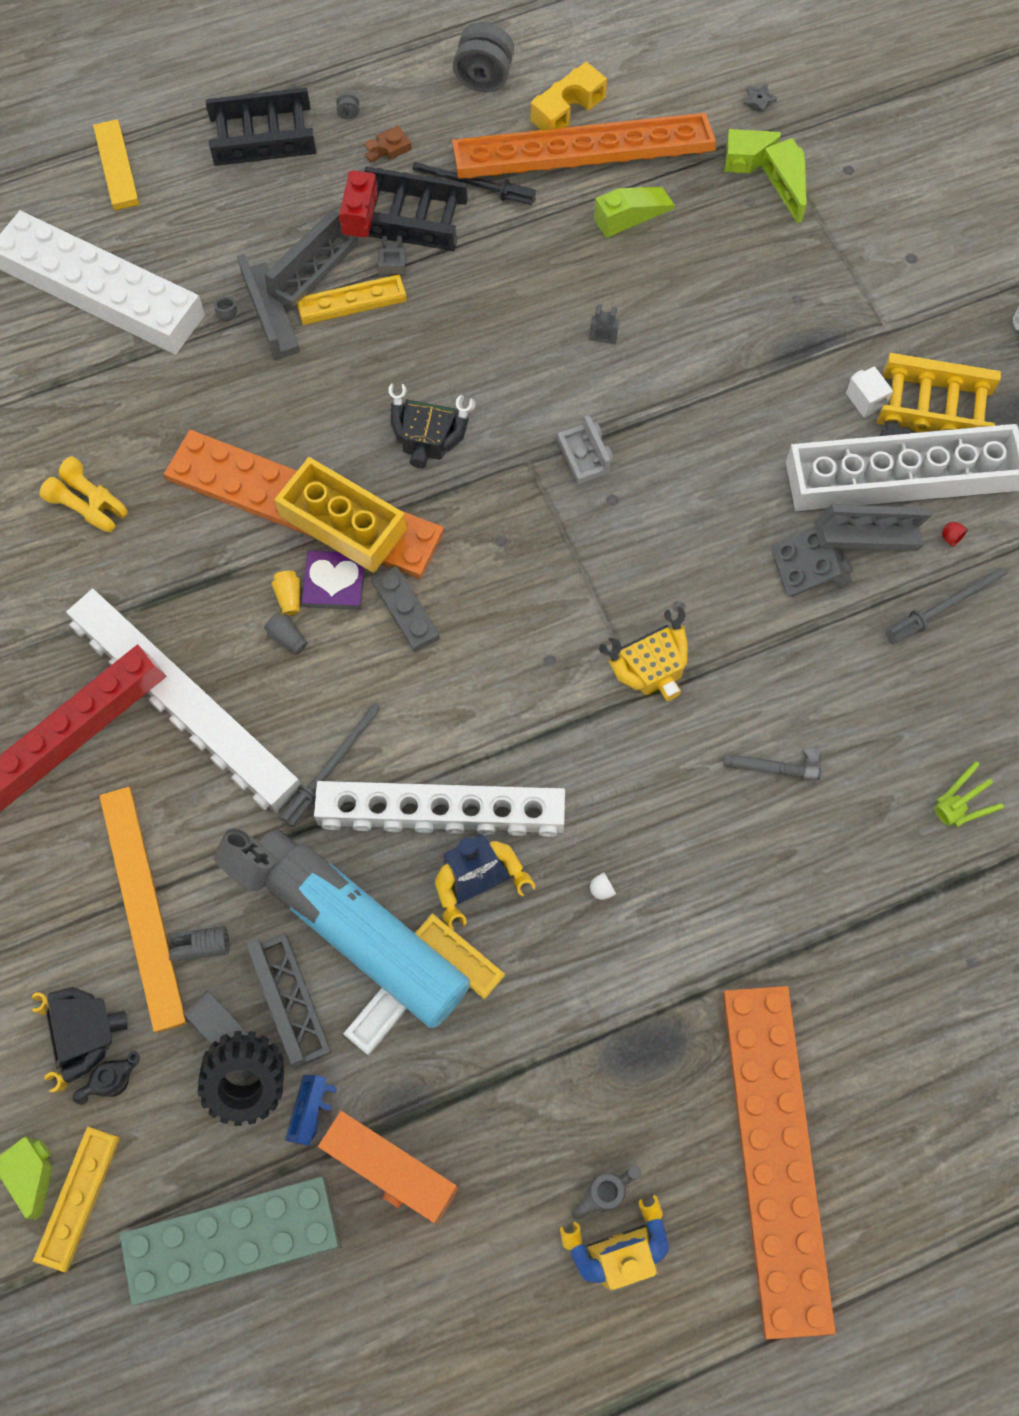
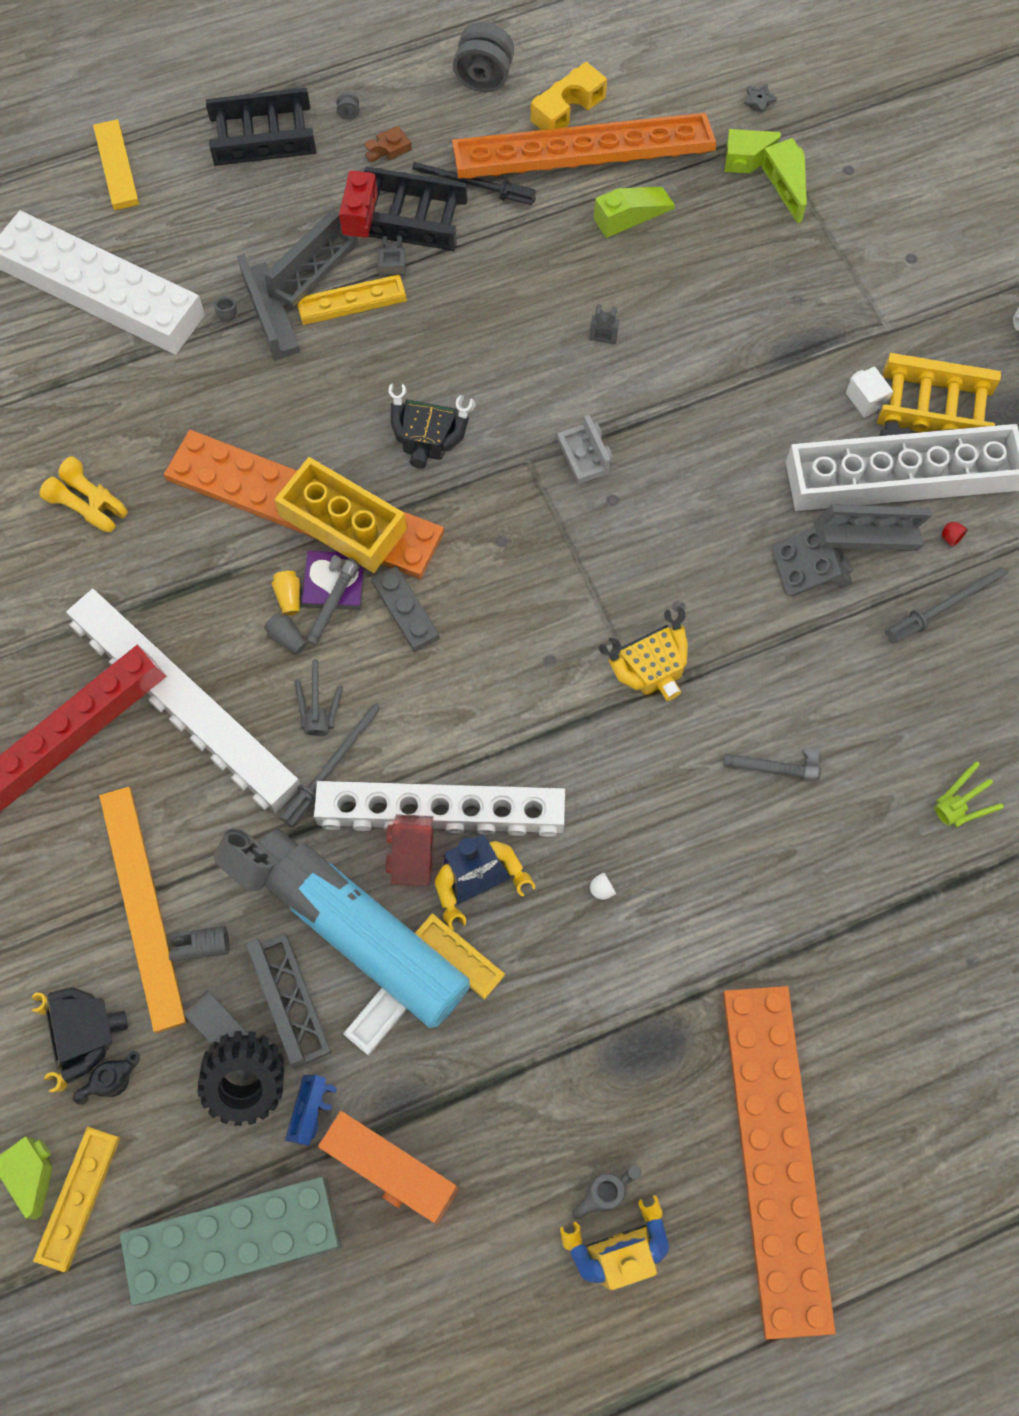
none -> dark grey plant [295,659,343,736]
none -> dark grey piece [306,555,360,645]
none -> clear red brick [386,814,434,886]

